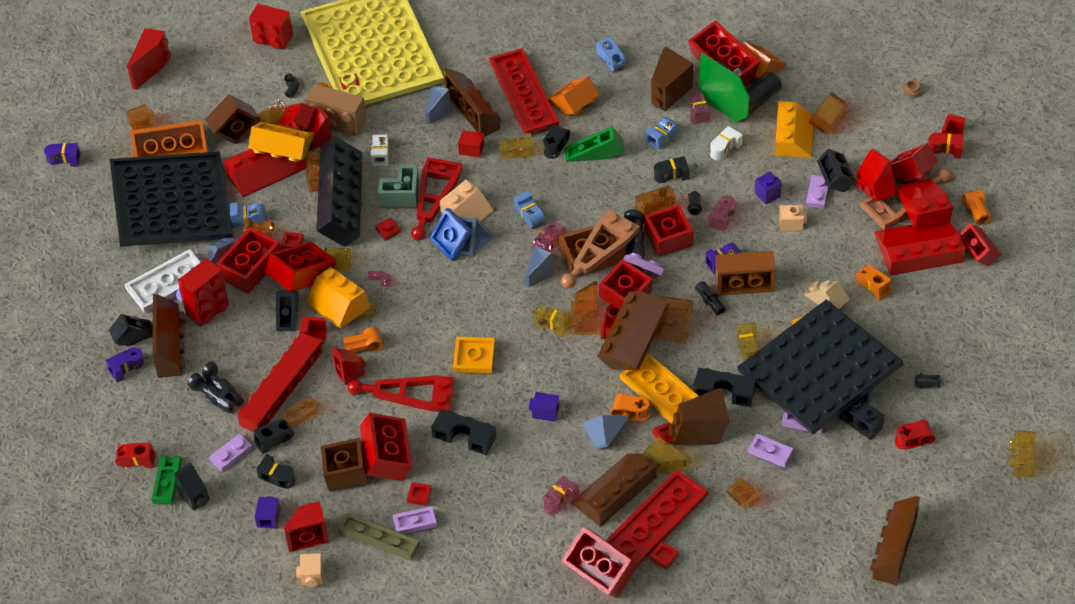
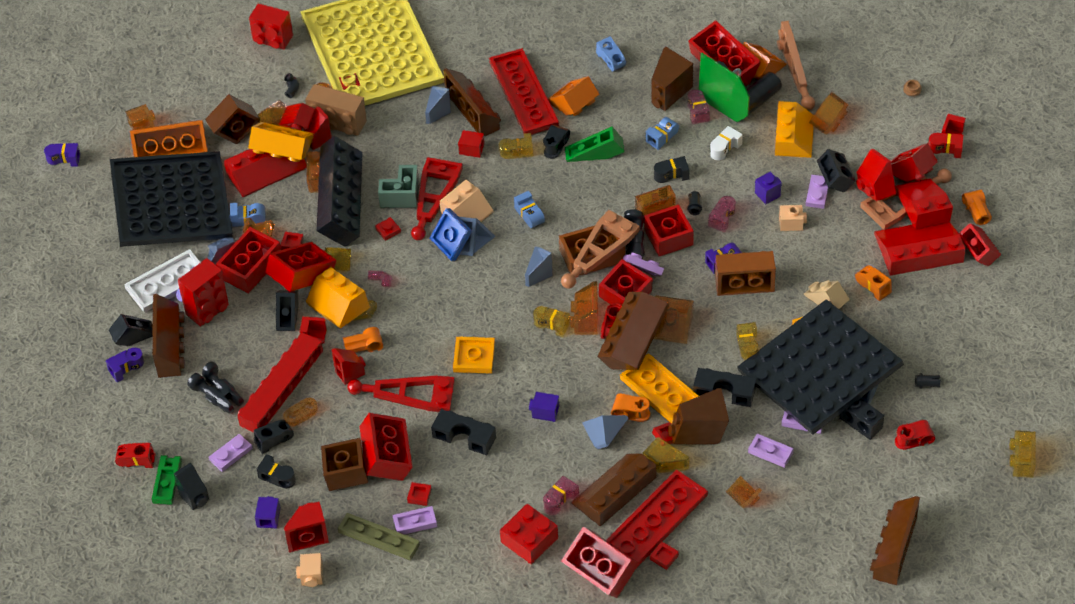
red slope [127,28,171,90] -> none
white leg [371,134,389,166] -> none
clear pink leg [532,220,566,252] -> none
black pin [695,281,726,316] -> none
none -> red brick [500,504,559,565]
none -> nougat plate [777,21,815,110]

